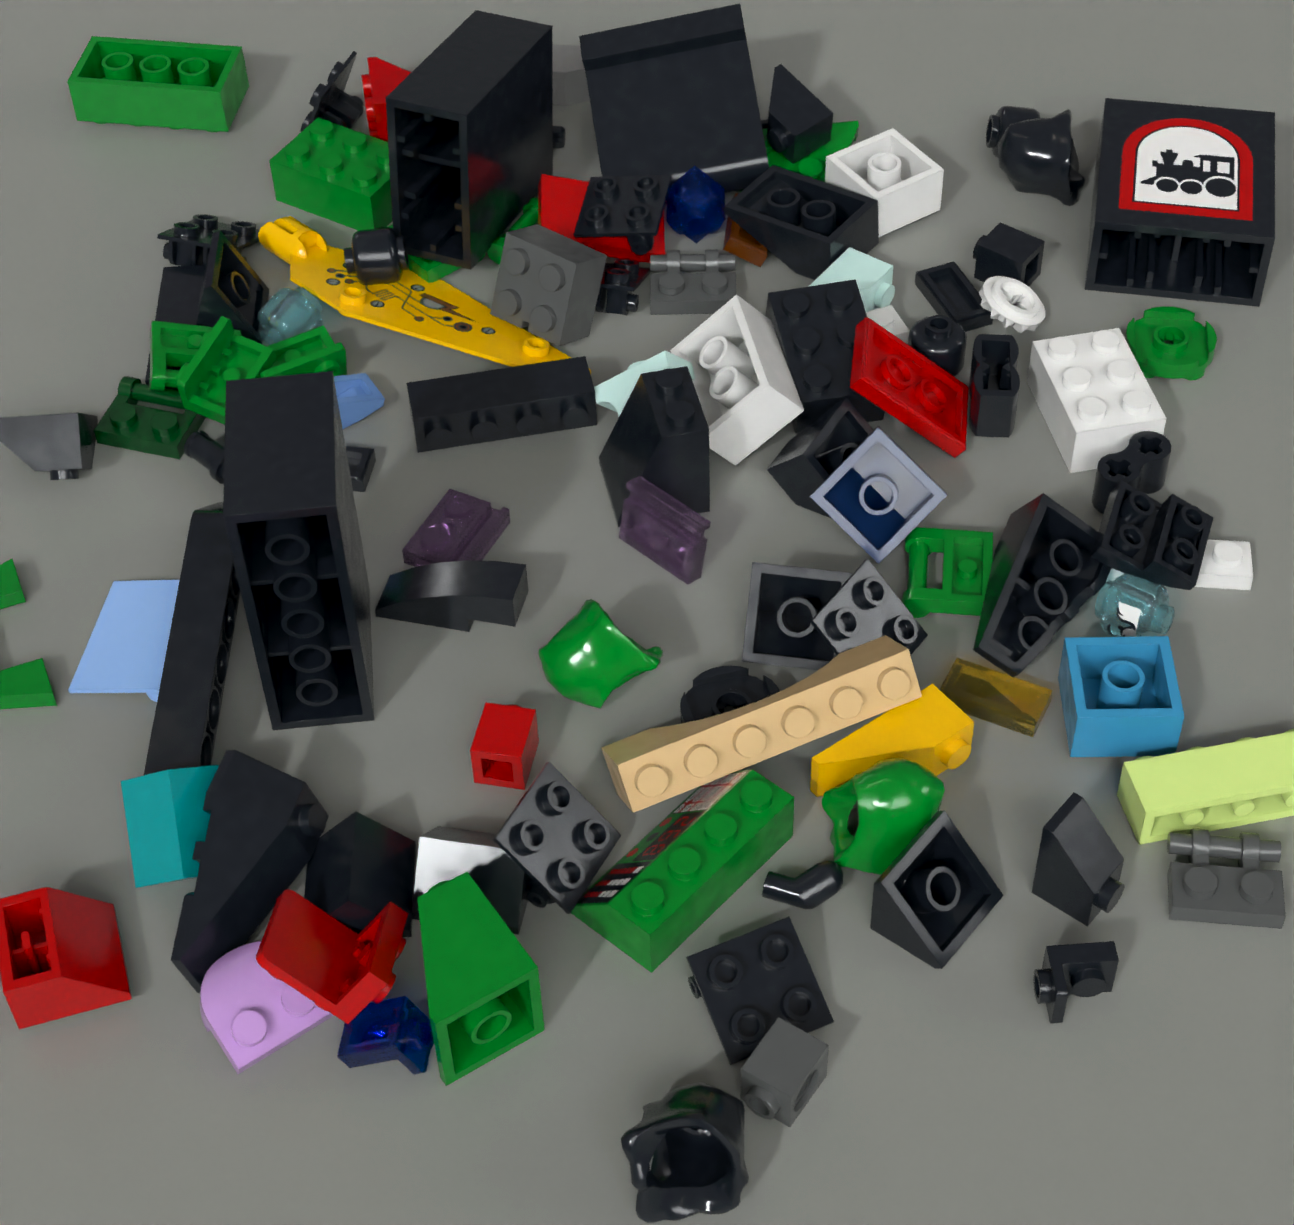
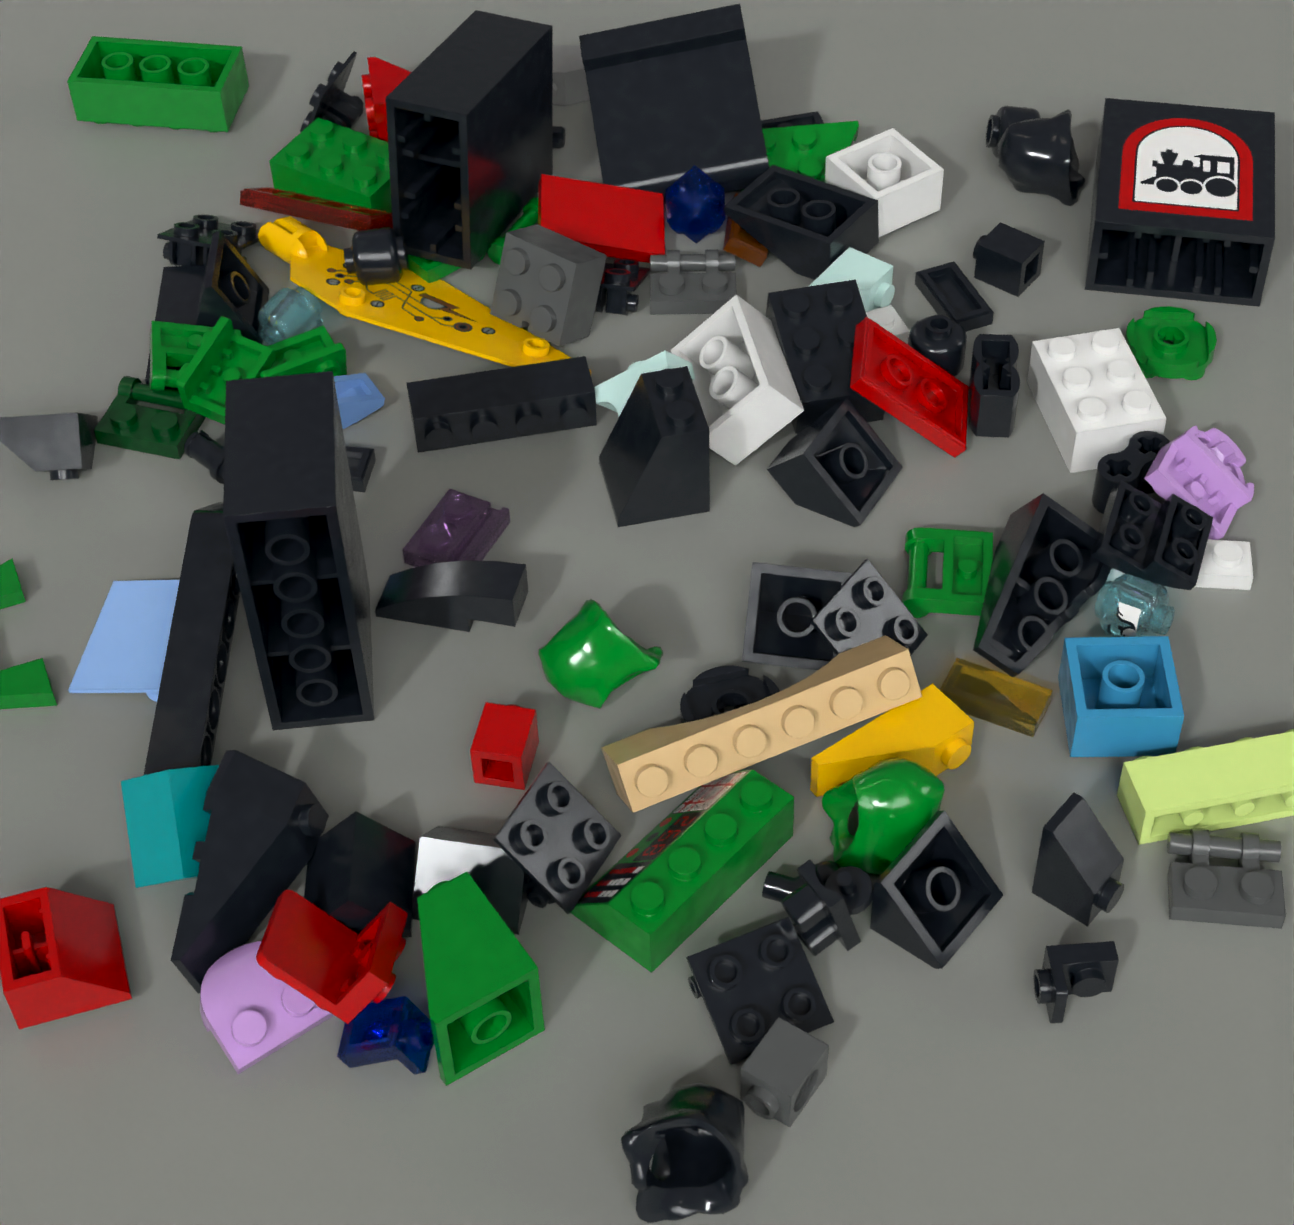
black hinge [573,174,672,255] -> none
clear purple plate [619,476,711,585] -> none
black slope [767,64,833,164] -> none
slope [810,426,947,564] -> none
white gear [979,276,1045,333] -> none
none -> clear red tile [240,187,393,231]
none -> black hips [781,859,874,956]
none -> lavender slope [1144,425,1254,540]

